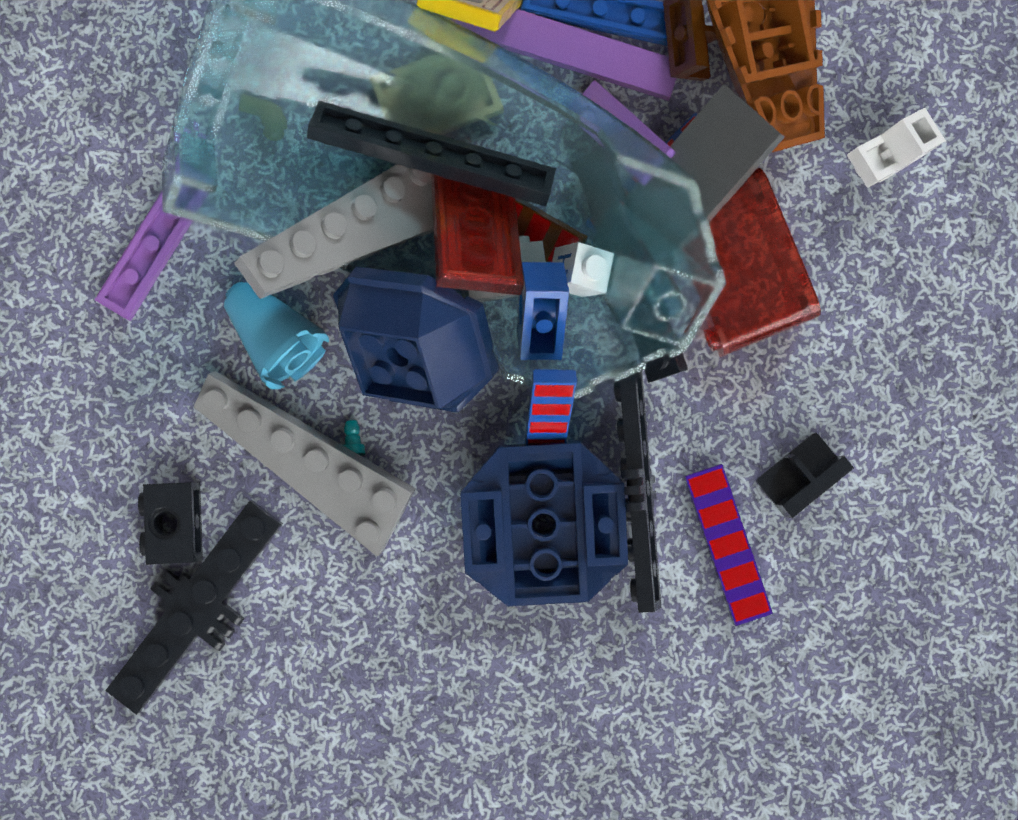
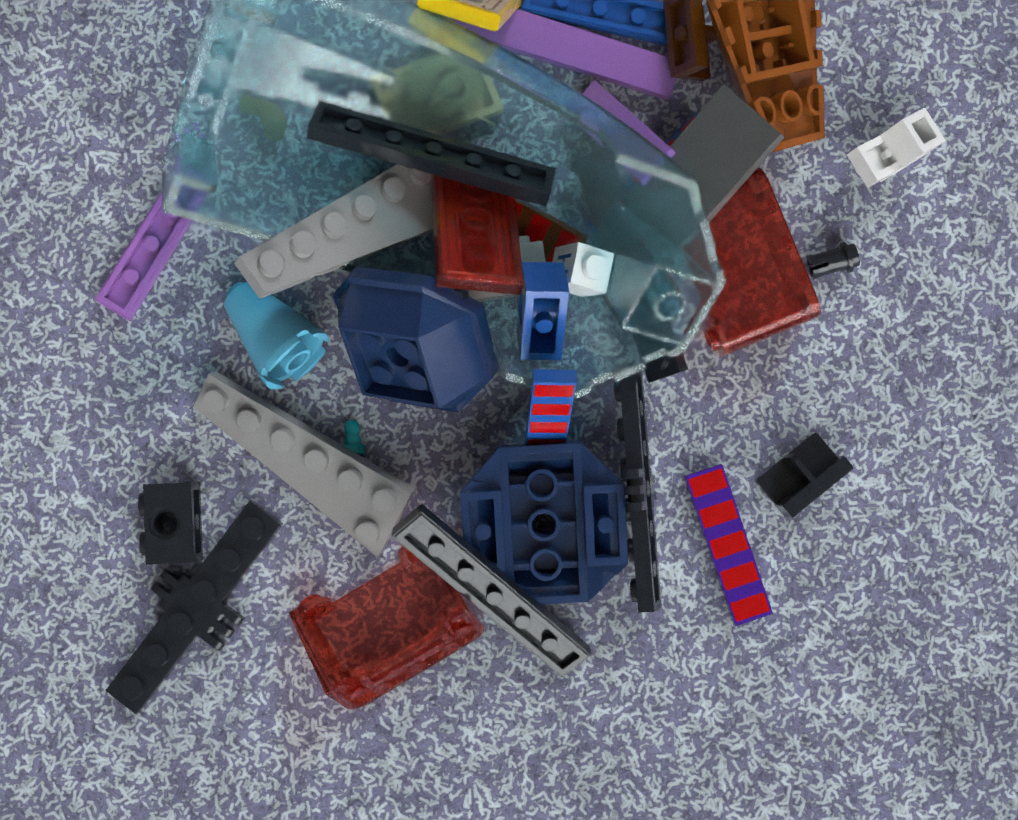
none -> clear red windscreen [289,544,485,709]
none -> tile [392,504,591,677]
none -> black pin [806,242,860,280]

